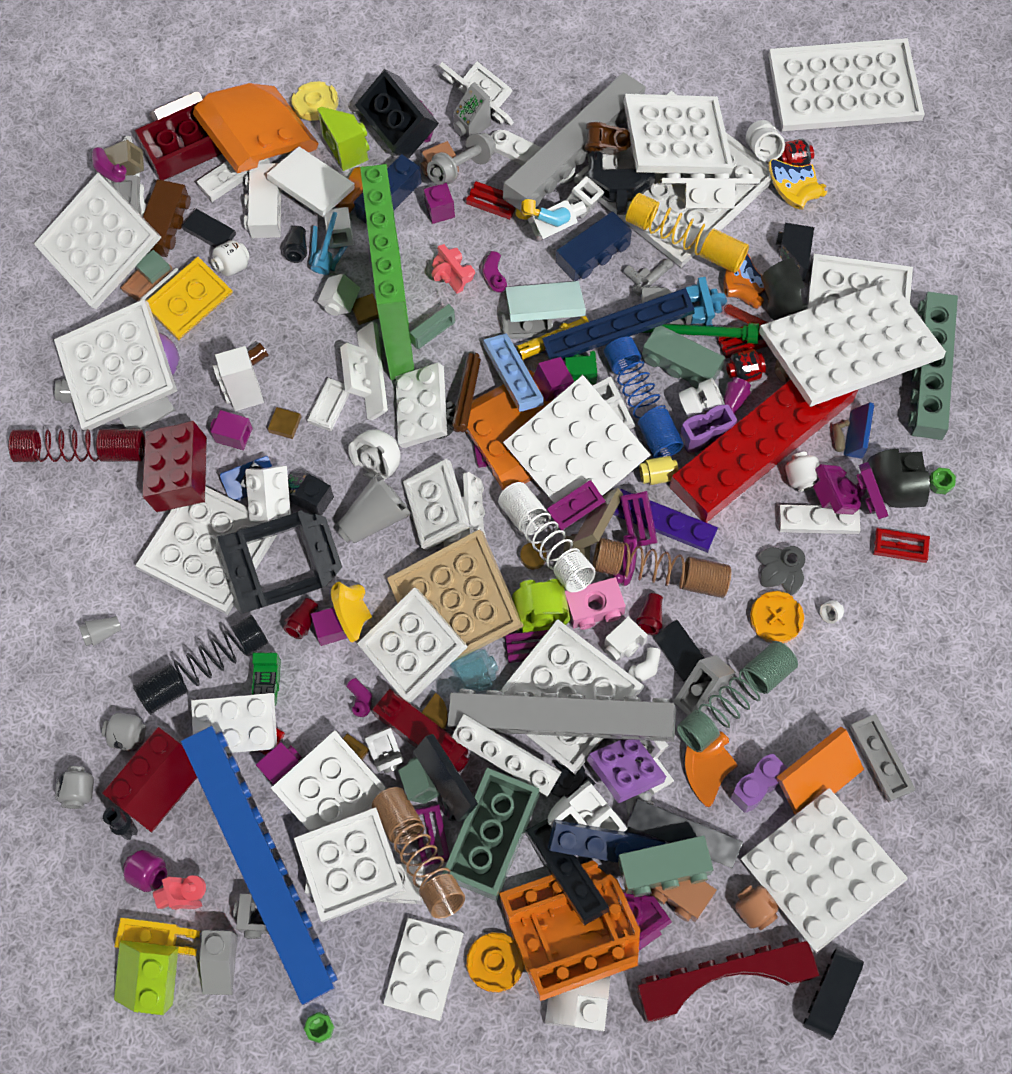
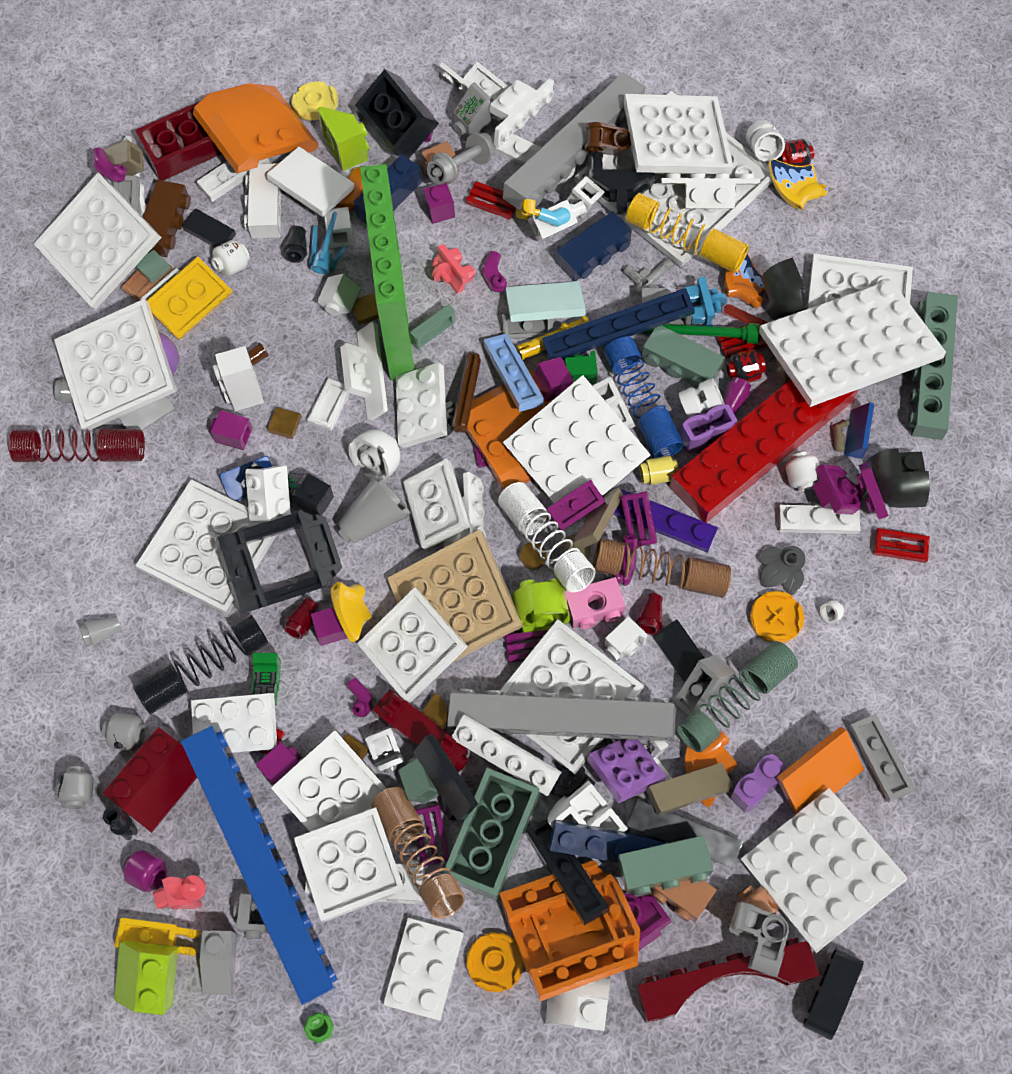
dark red brick [142,421,207,513] -> none
tile [149,91,202,121] -> none
clear light blue brick [454,649,499,691] -> none
white arm [628,647,661,682] -> none
white plate [768,38,924,131] -> none
black slope [775,222,815,281] -> none
bright green tile [929,467,956,495] -> none
none -> white bracket [489,79,554,147]
none -> dark tan tile [646,762,734,816]
none -> light grey piece [728,902,789,977]

